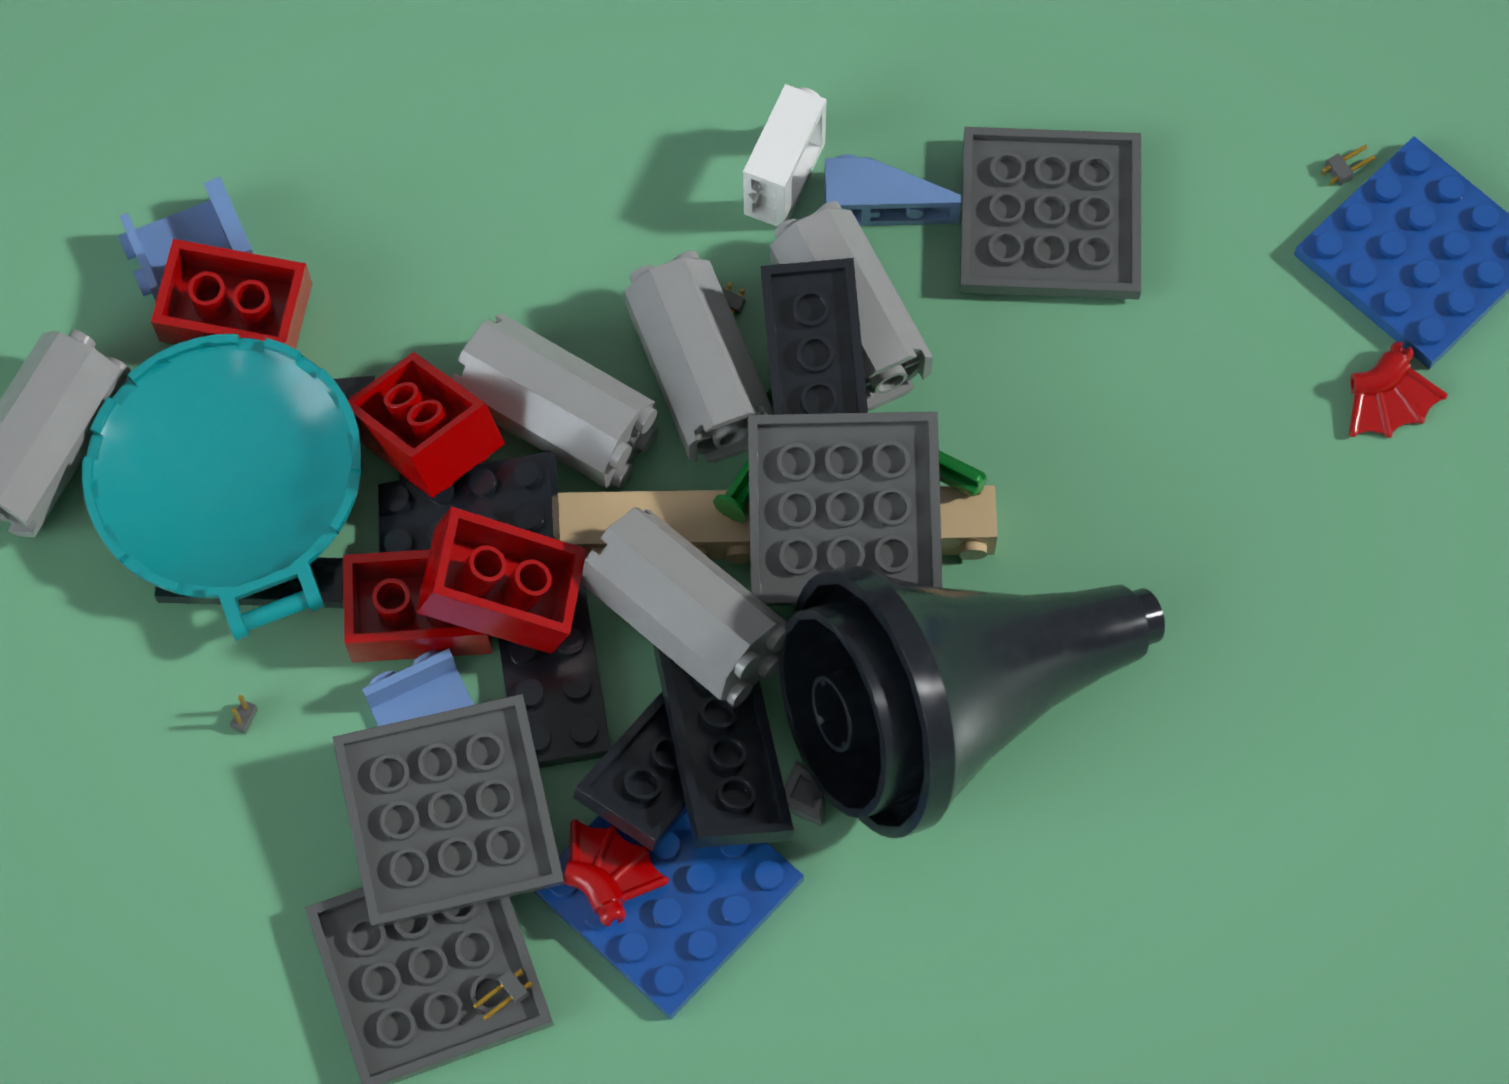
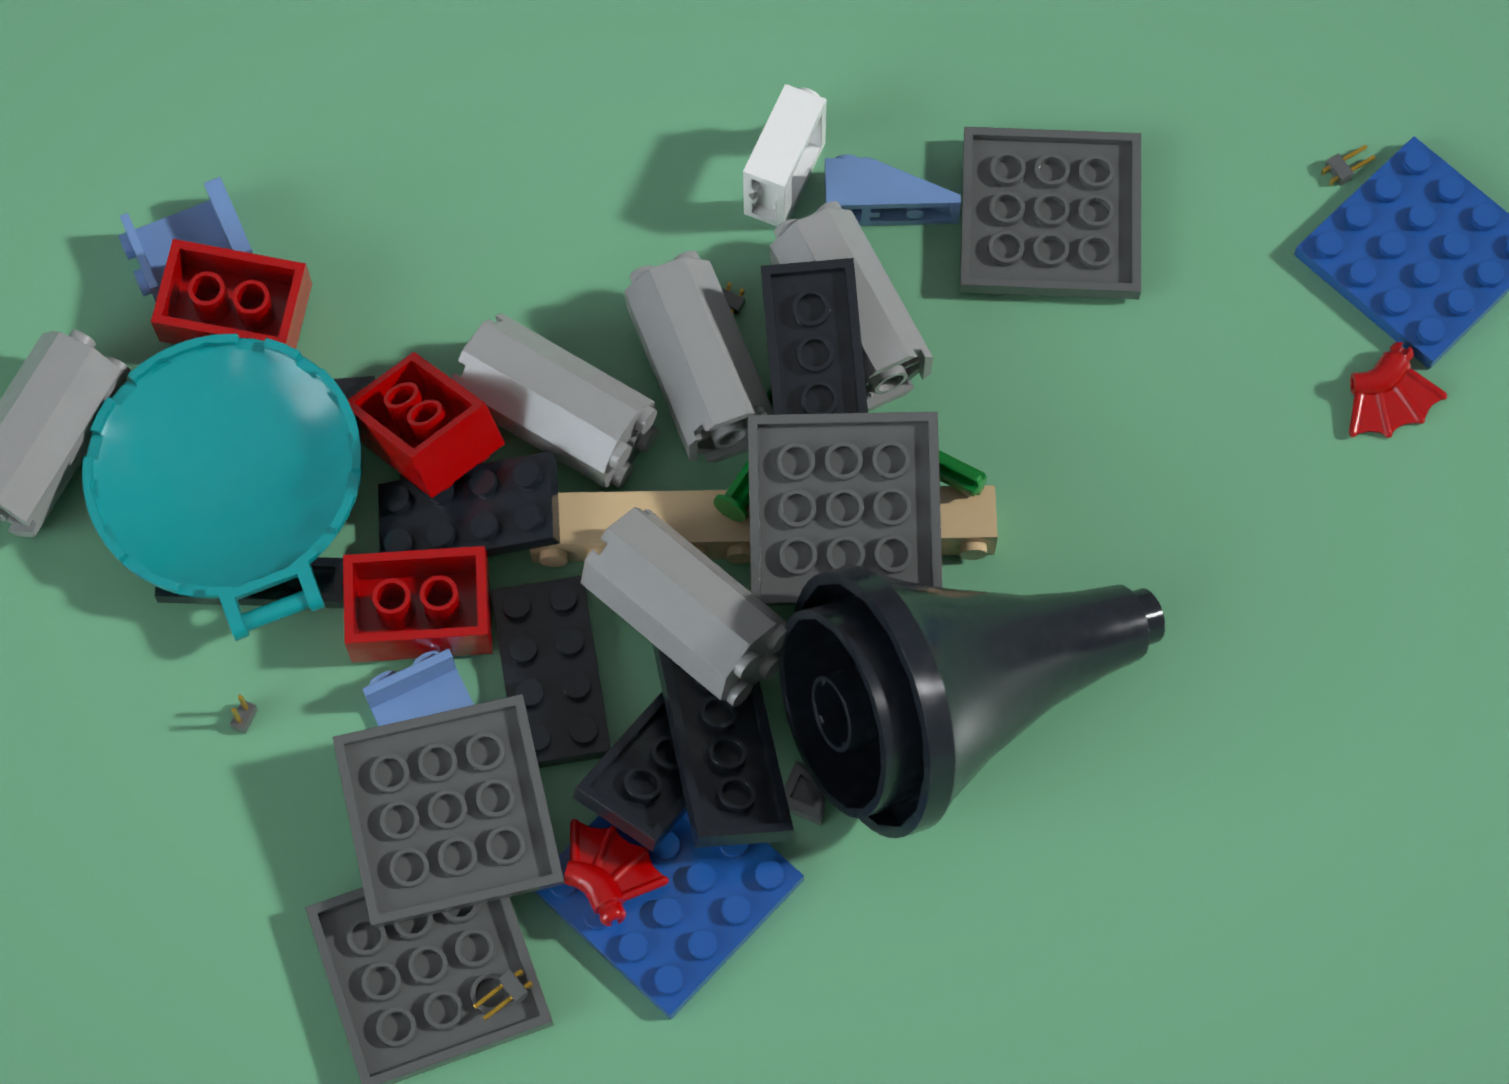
red brick [416,507,586,654] -> none

